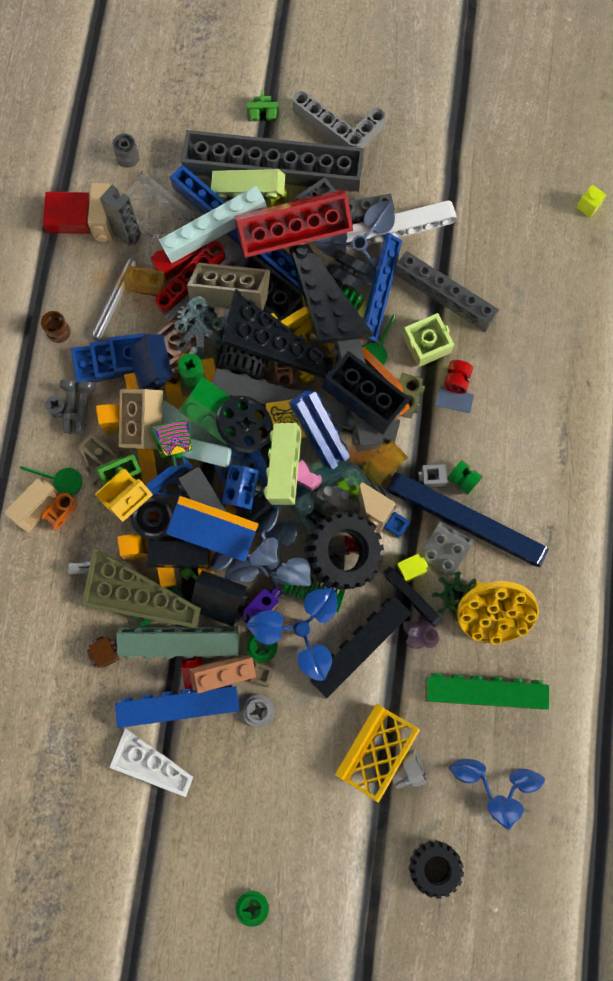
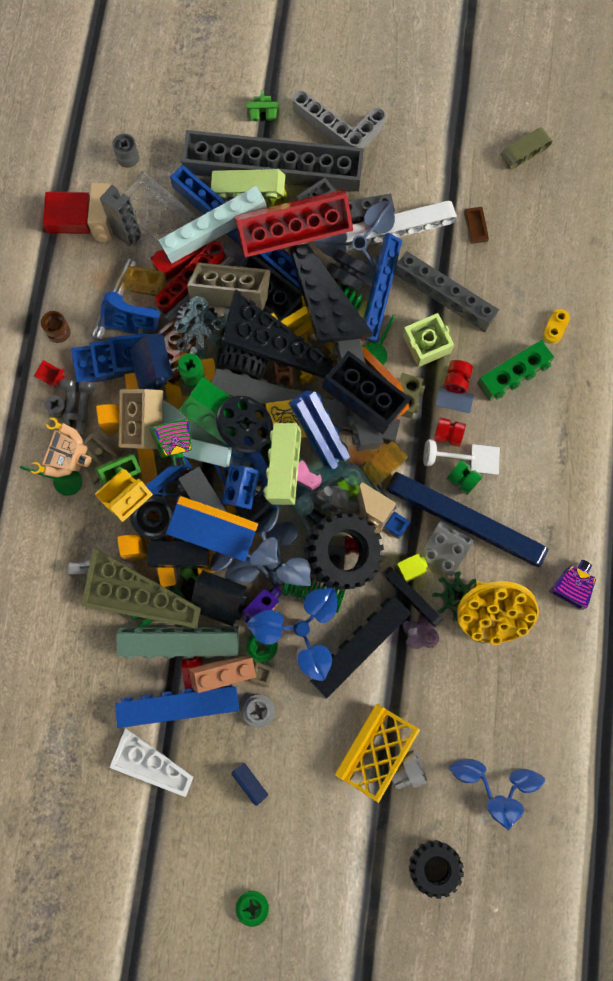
tan window [4,478,58,533] -> none
orange piece [40,493,78,530] -> none
reddish brown brick [87,636,120,669] -> none
light grey brick [418,464,447,488] -> none
green brick [425,673,549,710] -> none
neon yellow brick [576,184,607,218] -> none
none -> light nougat torso [30,417,91,477]
none -> red bracket [33,360,65,388]
none -> blue slope [100,291,161,334]
none -> dark blue slope [231,763,268,806]
none -> white piece [423,439,500,475]
none -> red wheel [434,417,466,447]
none -> reddish brown tile [464,207,489,244]
none -> green brick [477,340,555,401]
none -> olive beam [501,127,553,169]
none -> yellow plate [543,309,570,344]
none -> torso [549,560,596,610]

